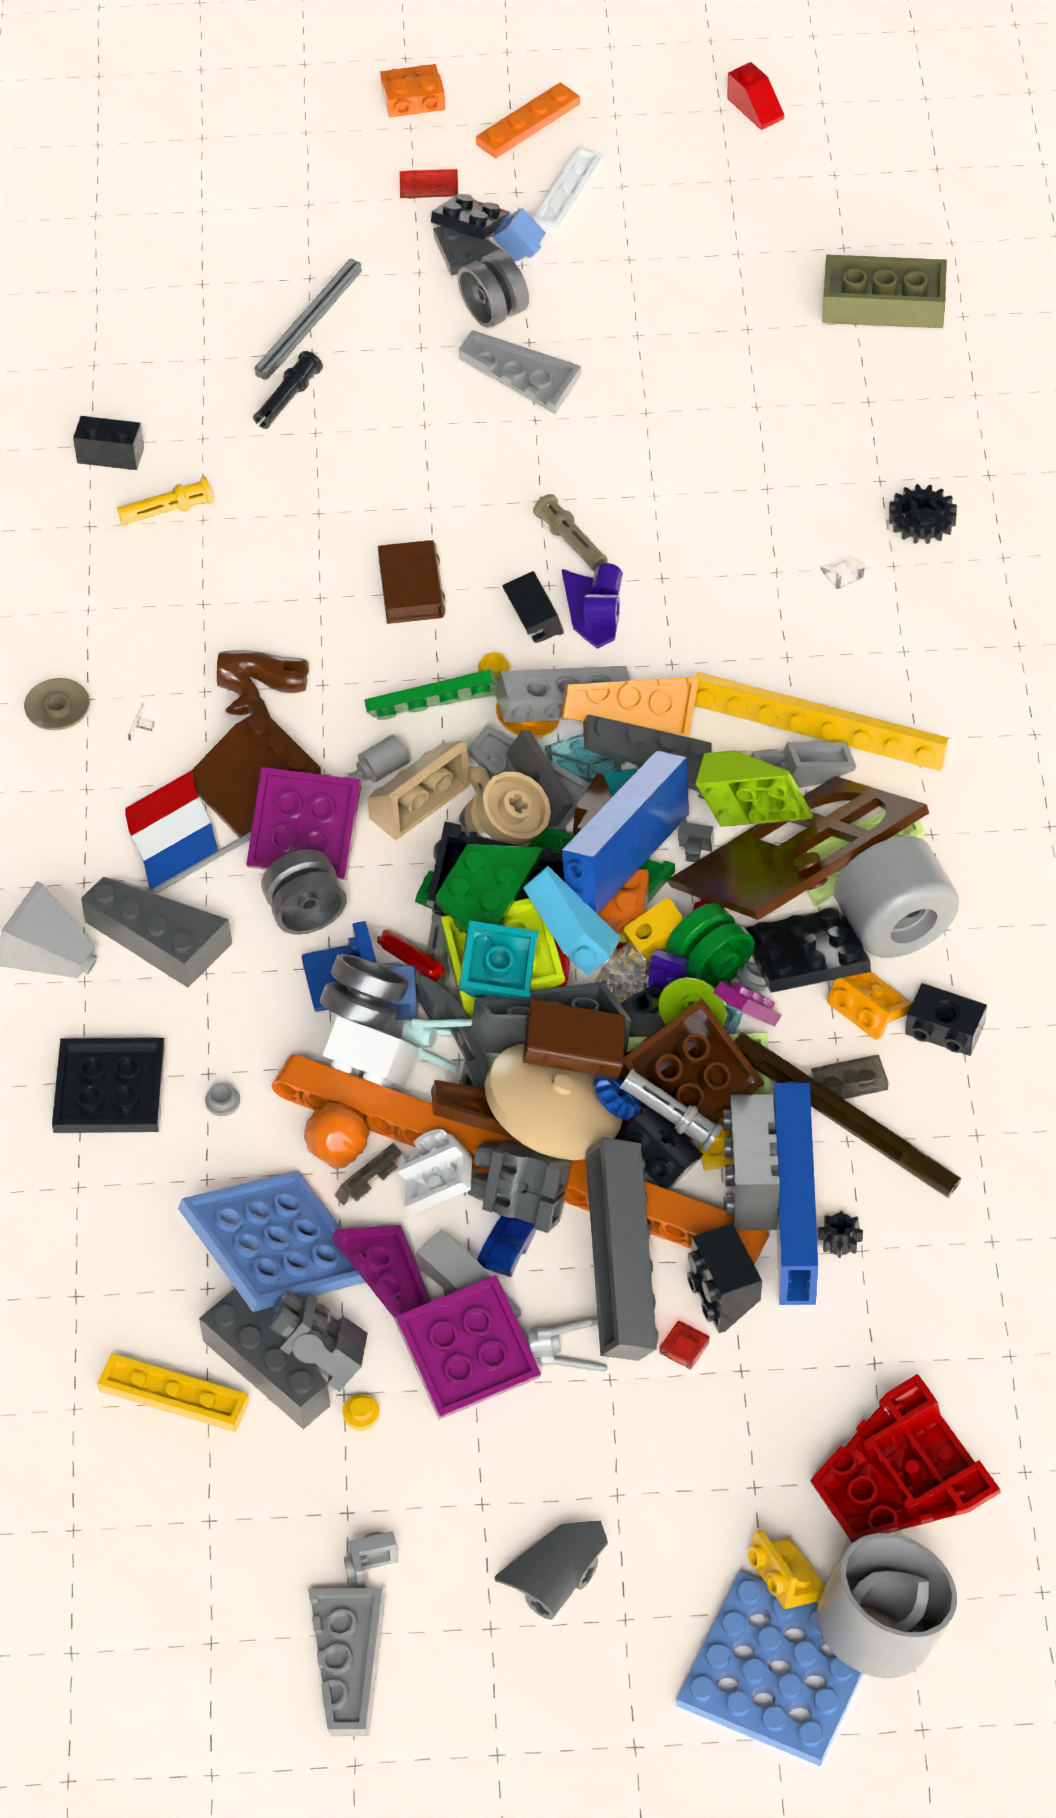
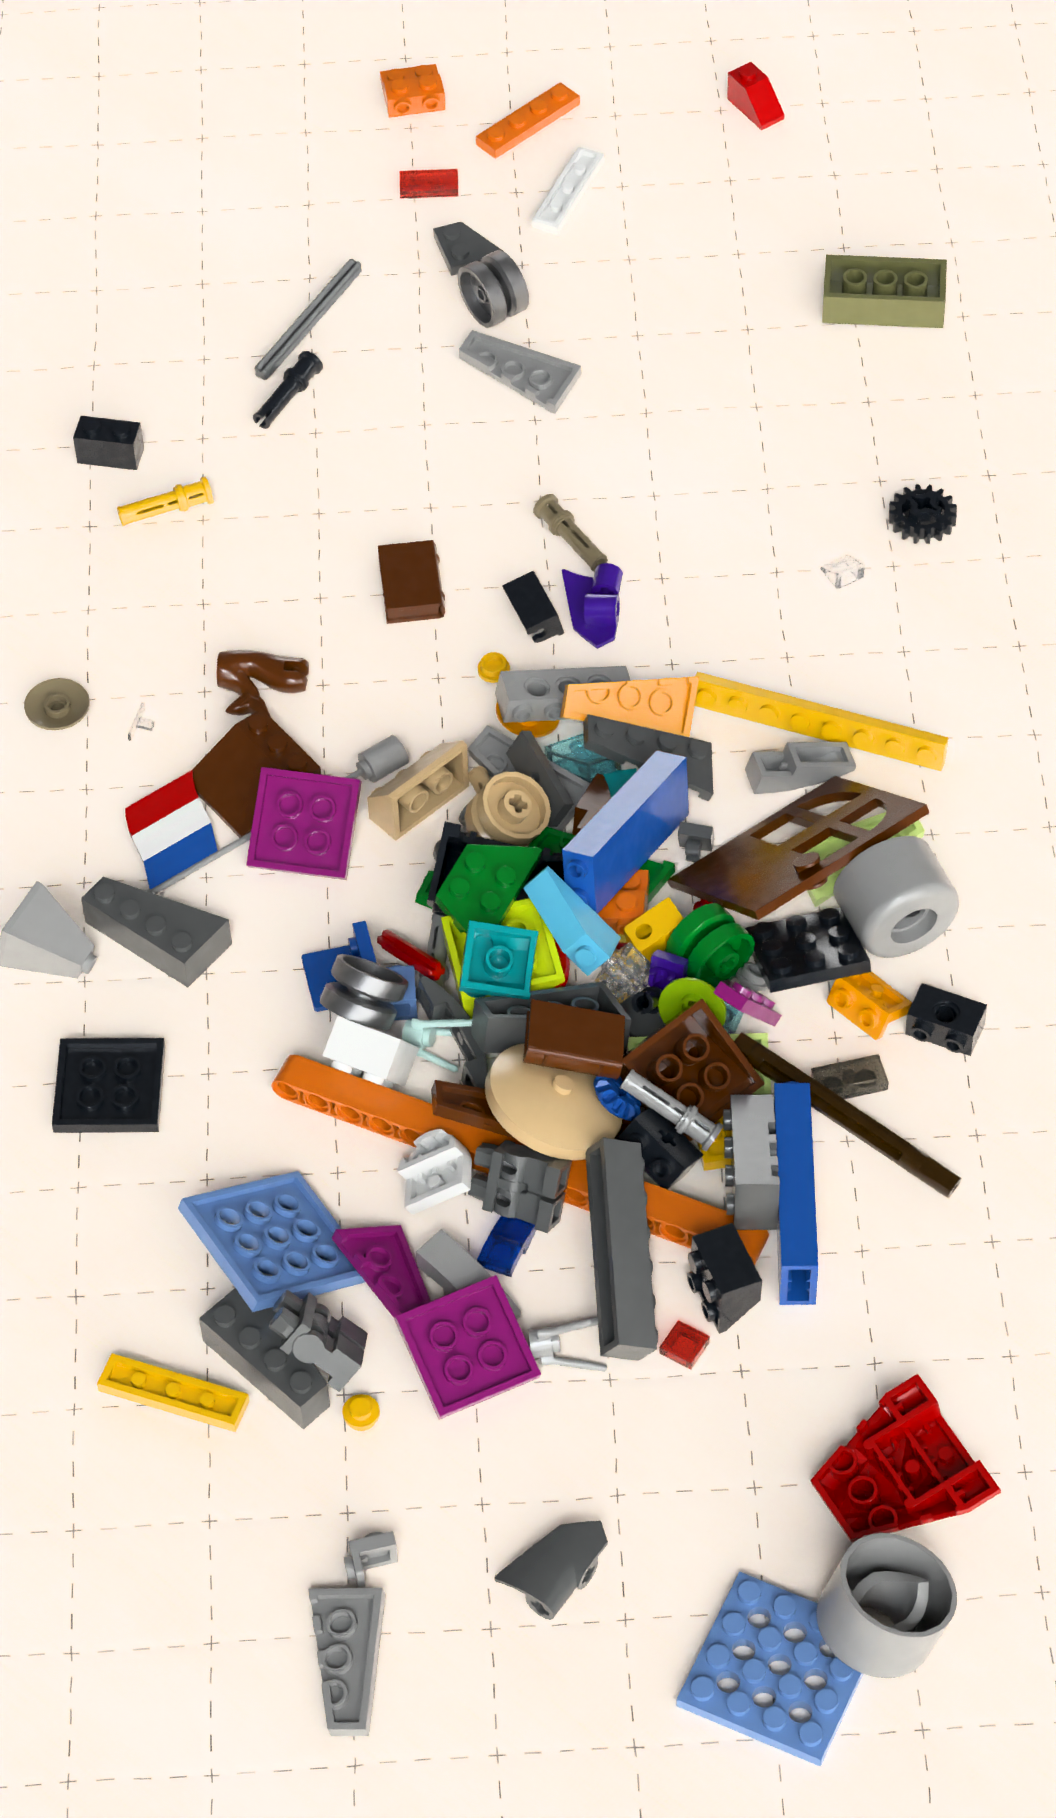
light grey plate [205,1082,240,1117] -> none
flat silver wheel [261,849,347,935] -> none
orange hair [304,1102,370,1169] -> none
clear smoke plate [334,1142,402,1206] -> none
green wing [364,669,499,720] -> none
black plate [430,194,510,239] -> none
medium blue brick [492,208,546,262] -> none
lime slope [696,750,813,827] -> none
yellow bracket [748,1530,825,1609] -> none
black gear [818,1211,863,1258] -> none

